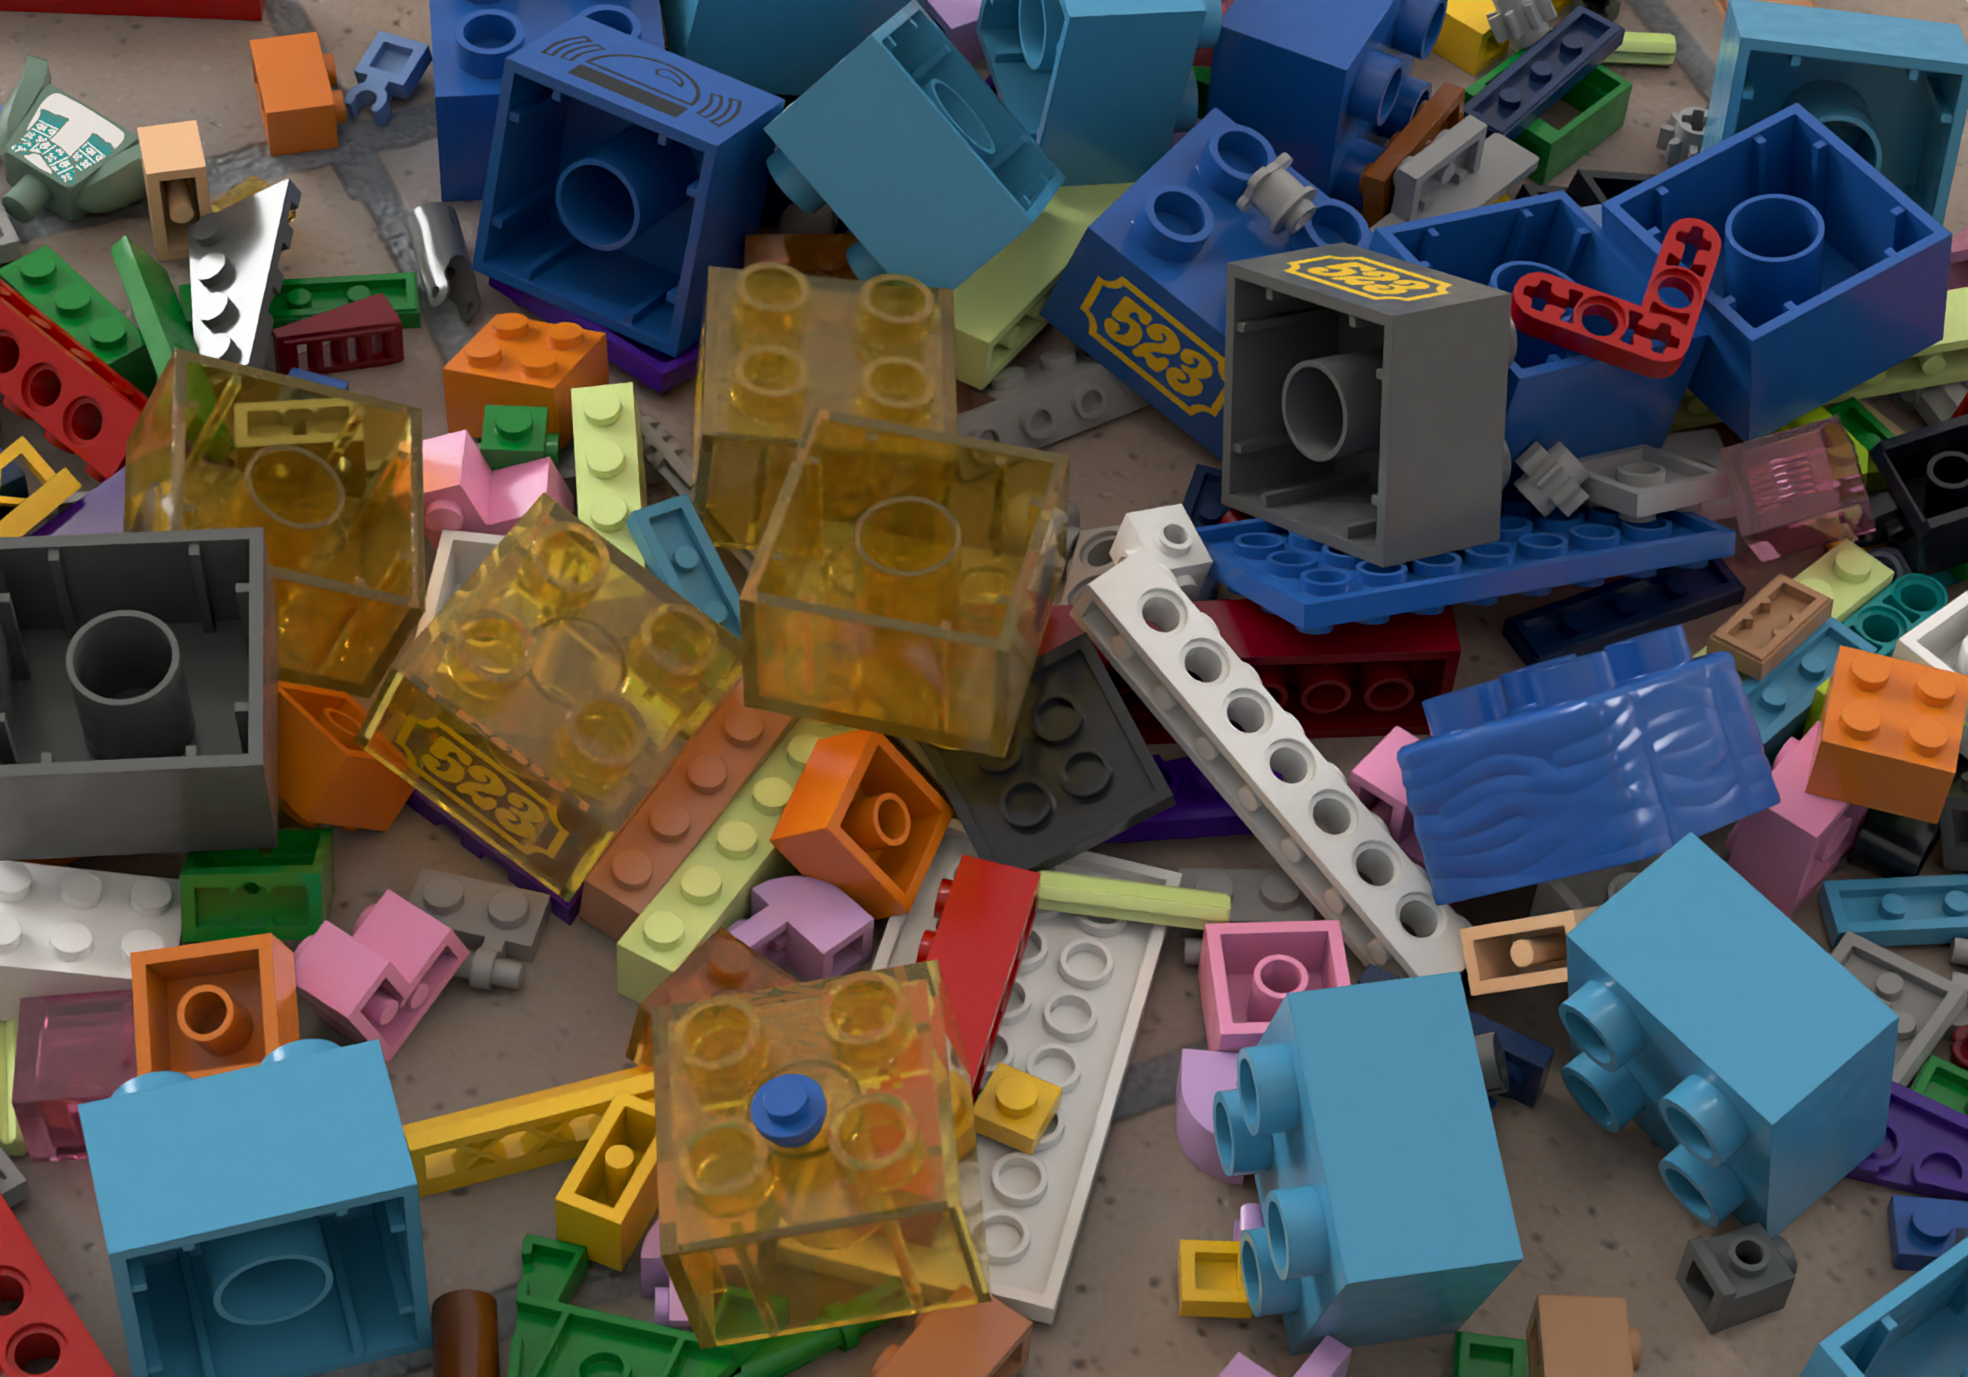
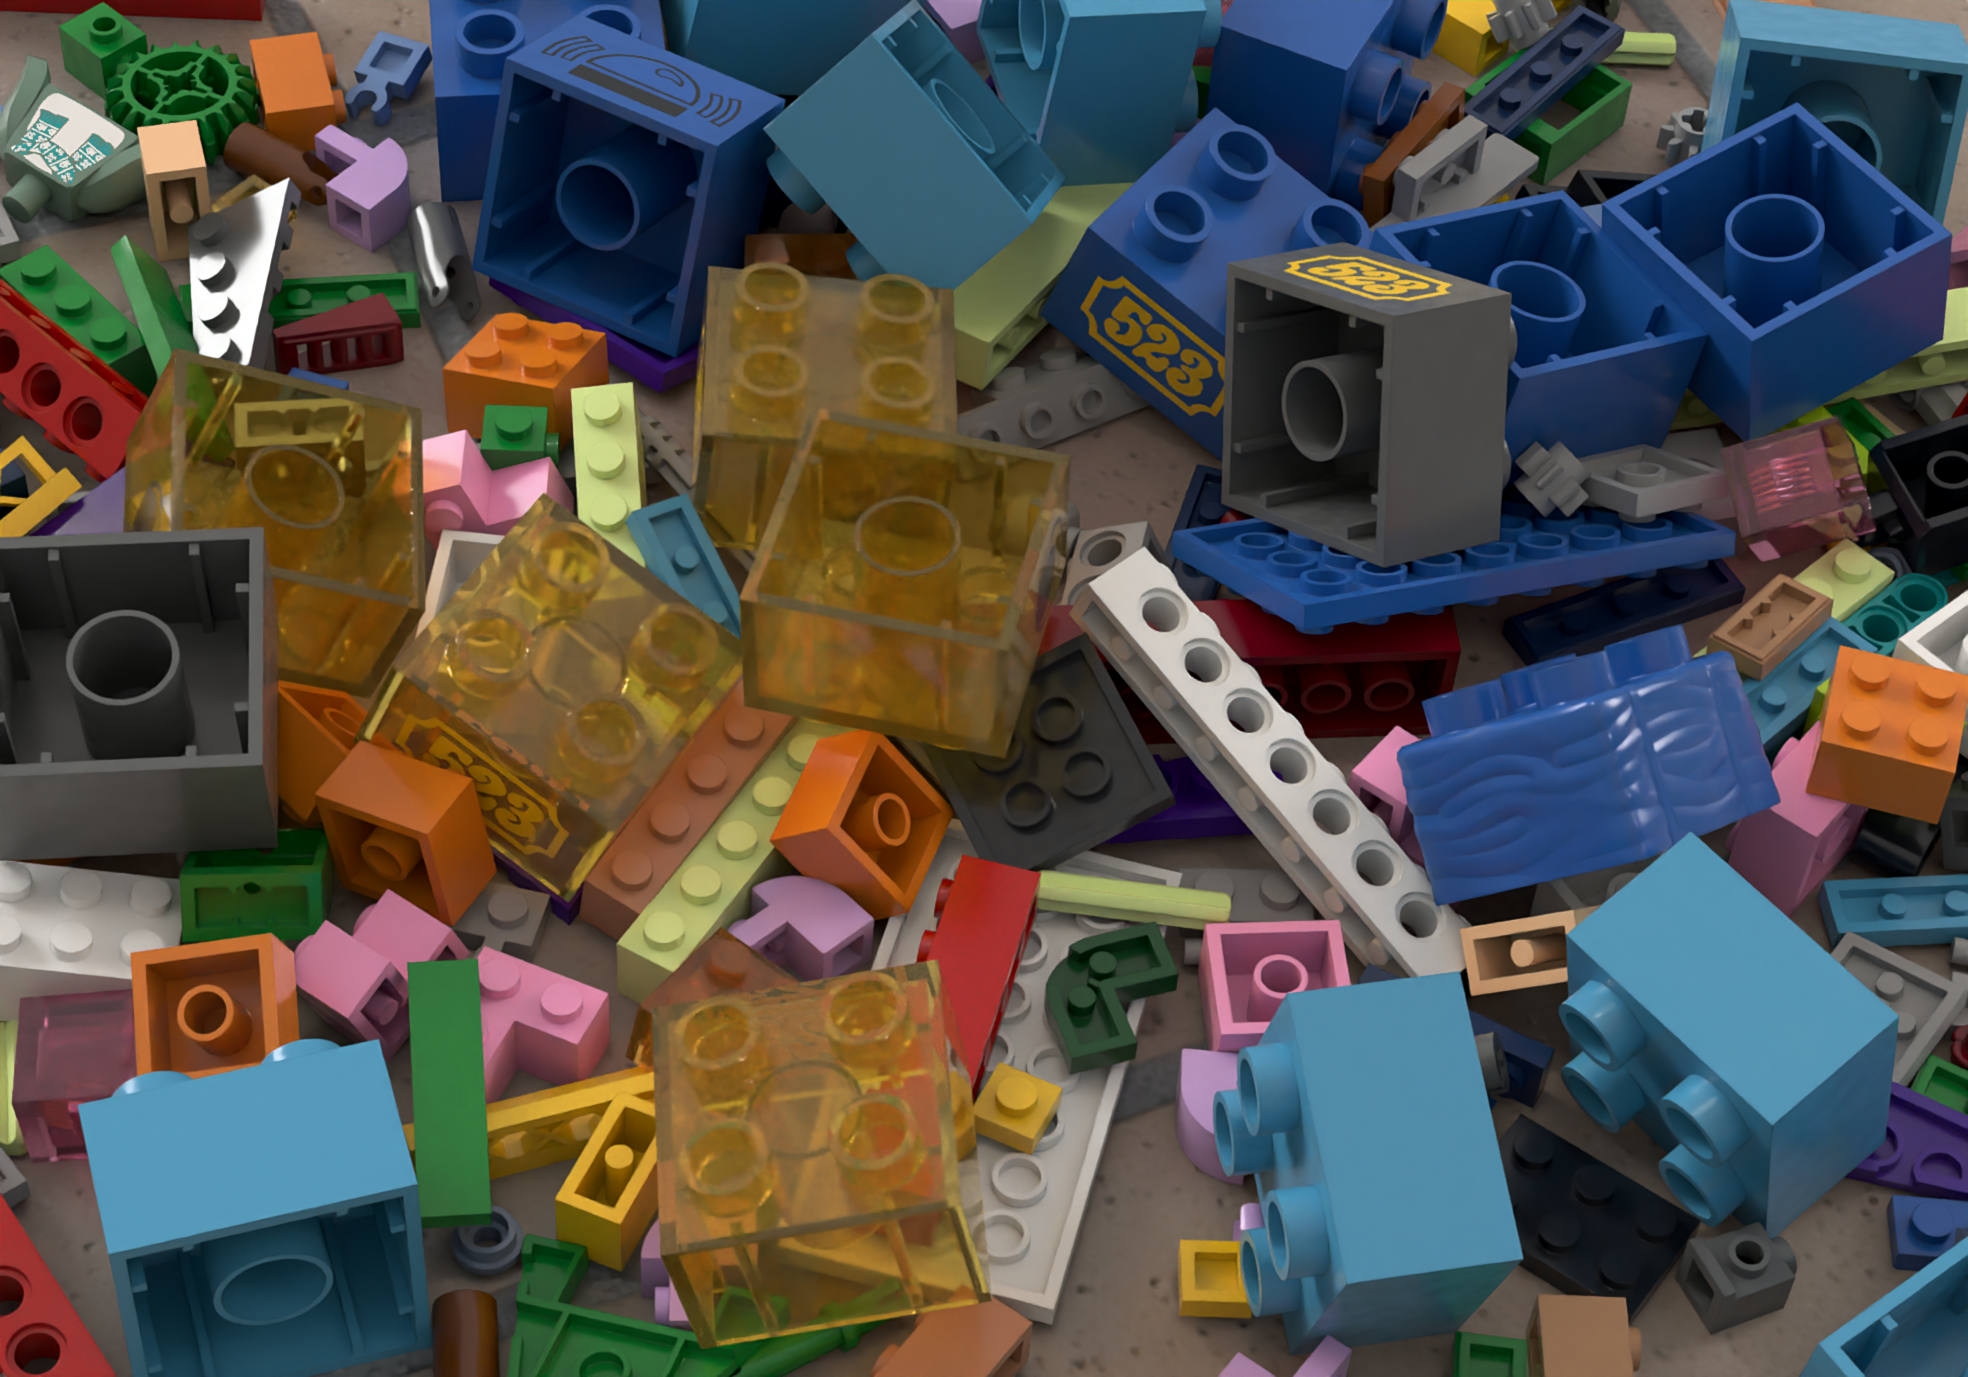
blue plate [750,1074,827,1148] -> none
white brick [1109,504,1213,601] -> none
light grey brick [1236,152,1317,234] -> none
red beam [1511,218,1721,379] -> none
none -> green brick [58,2,148,101]
none -> green gear [104,40,261,166]
none -> reddish brown piece [223,122,339,206]
none -> orange brick [314,740,497,927]
none -> lavender brick [315,124,411,253]
none -> green tile [407,959,492,1229]
none -> sand blue plate [451,1205,524,1275]
none -> bright pink brick [476,946,610,1104]
none -> dark green plate [1044,921,1179,1075]
none -> black plate [1498,1114,1701,1327]

